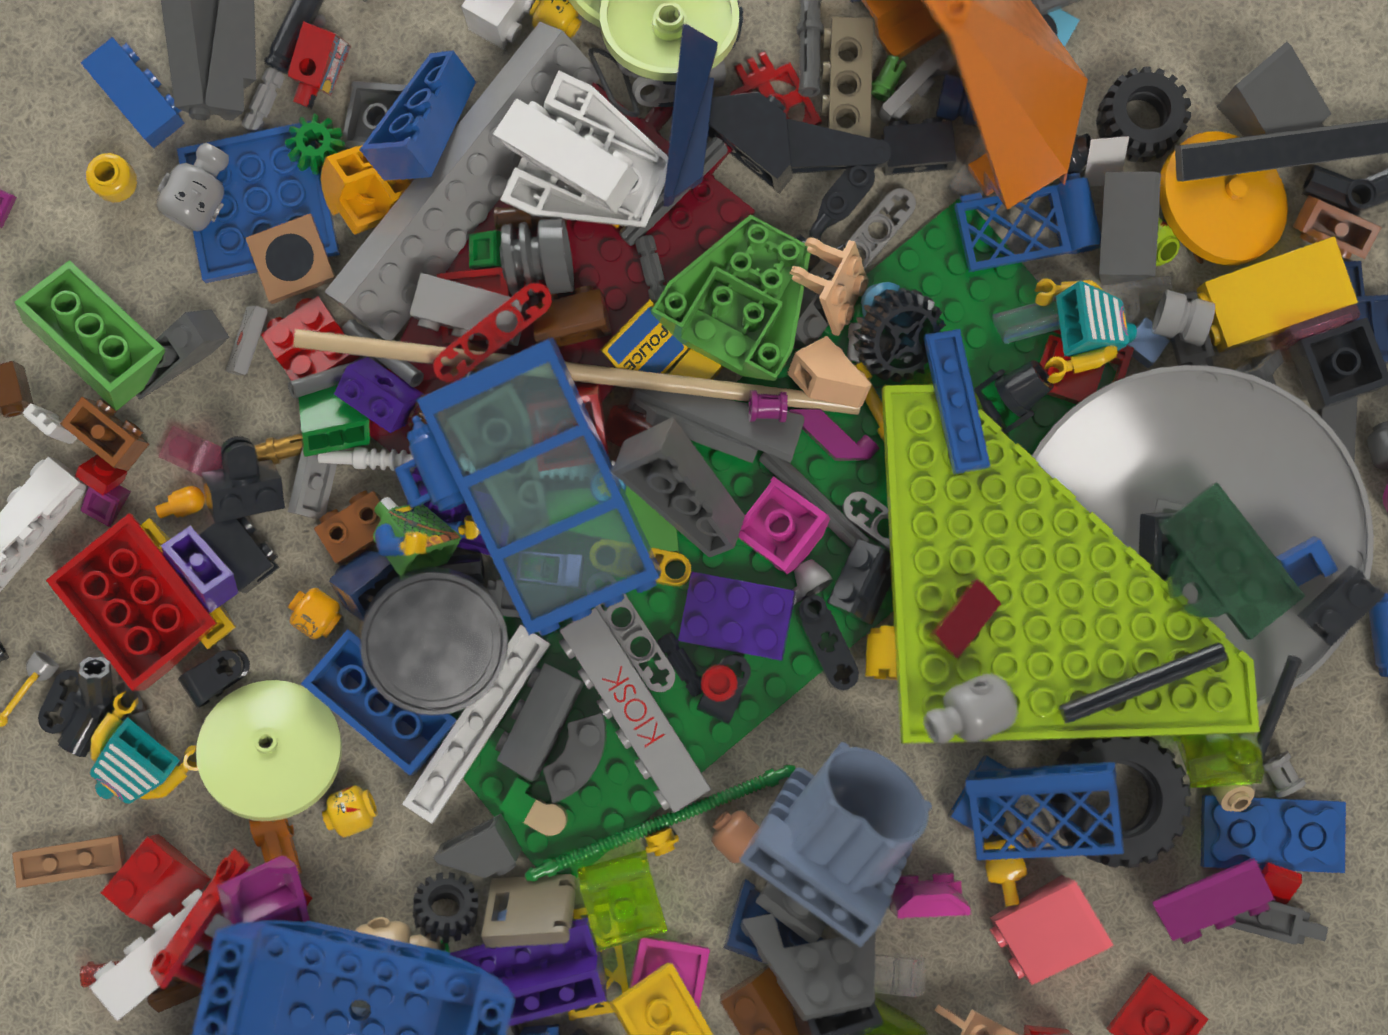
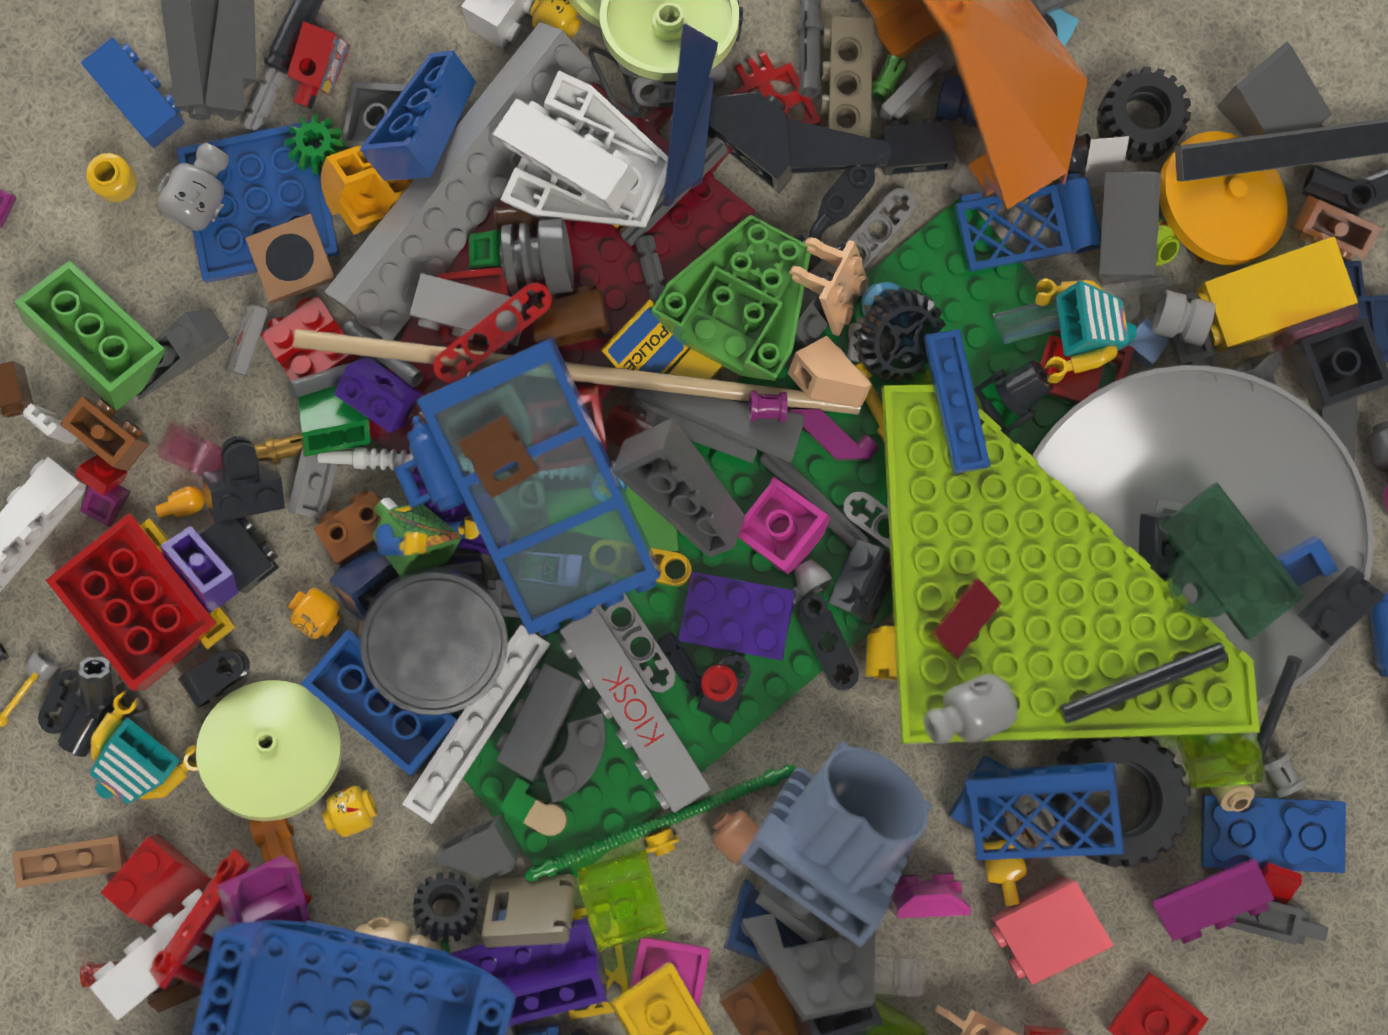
none -> reddish brown piece [457,414,540,499]

